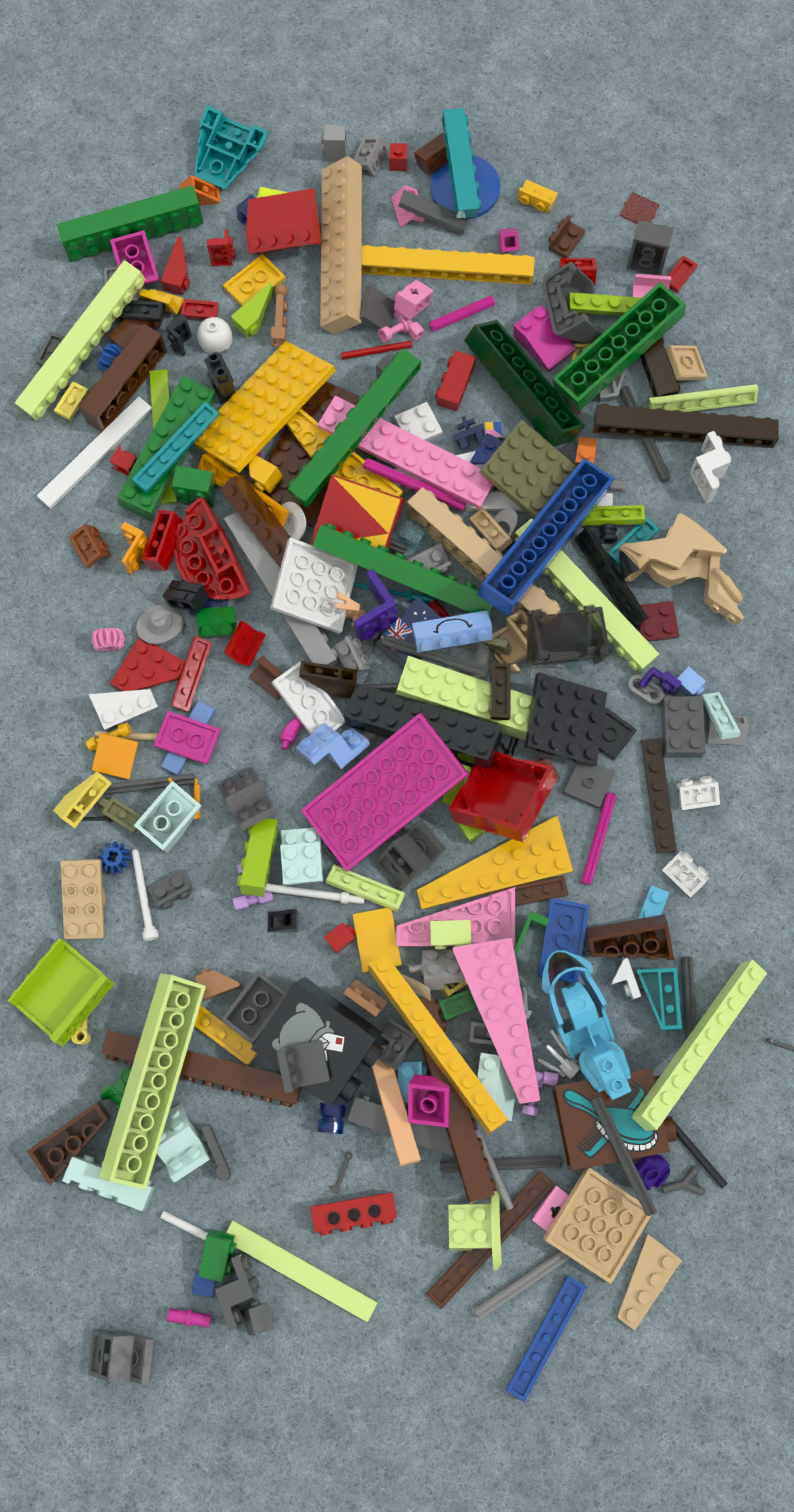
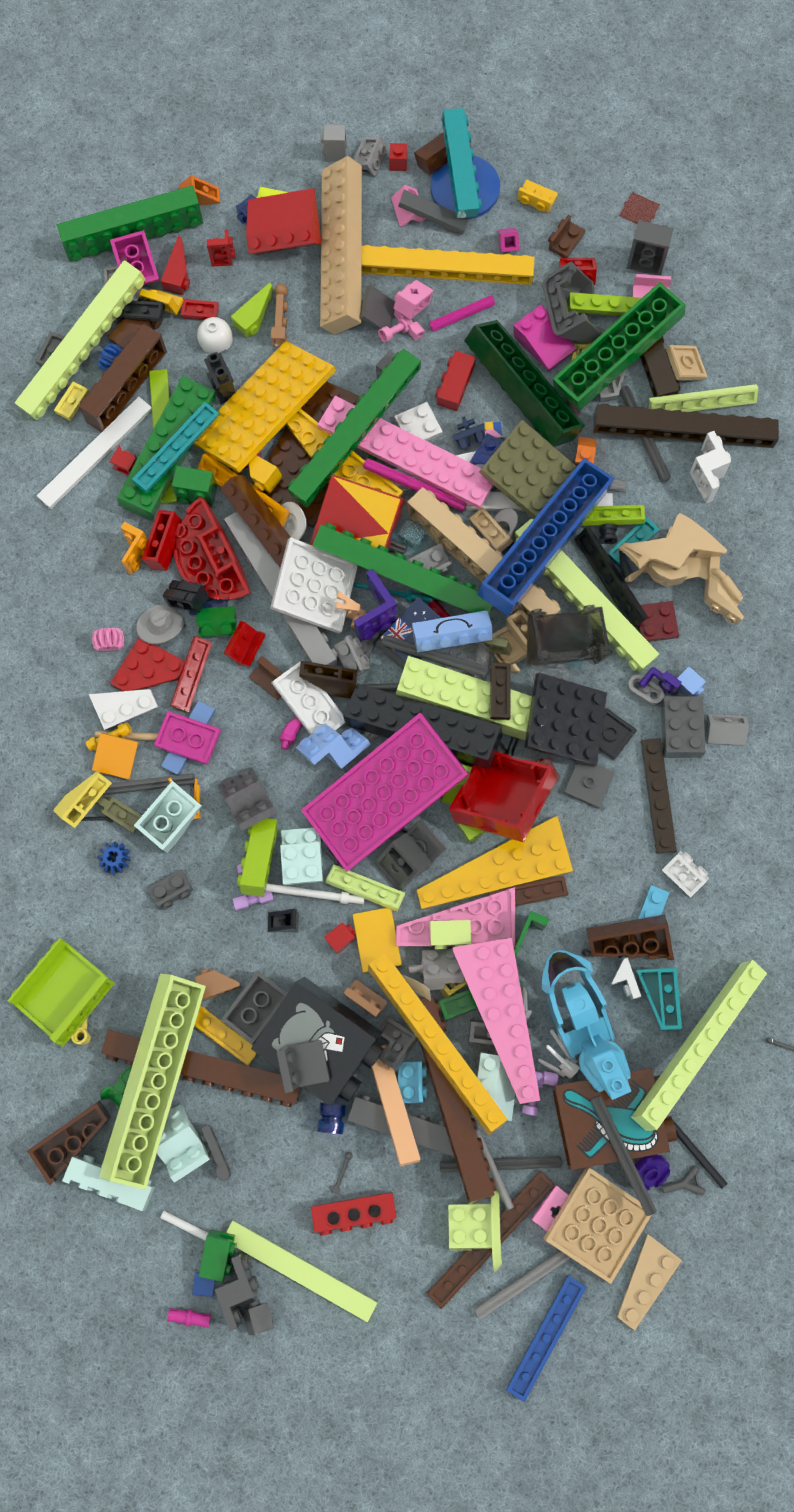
tan plate [61,859,105,939] -> none
dark orange bracket [69,524,111,568] -> none
flat silver bracket [88,1330,154,1385] -> none
white piece [131,849,159,941] -> none
black bracket [166,313,192,356] -> none
teal wedge [194,105,269,190] -> none
yellow tile [223,254,286,307] -> none
red bar [341,341,412,360] -> none
dark pink slope [408,1074,450,1128] -> none
blue plate [537,898,590,983] -> none
dark pink axle [581,792,617,885] -> none
red tile [668,256,698,293] -> none
white bracket [676,776,720,810] -> none
dark grey axle [681,956,696,1039] -> none
light aqua tile [701,692,740,740] -> none

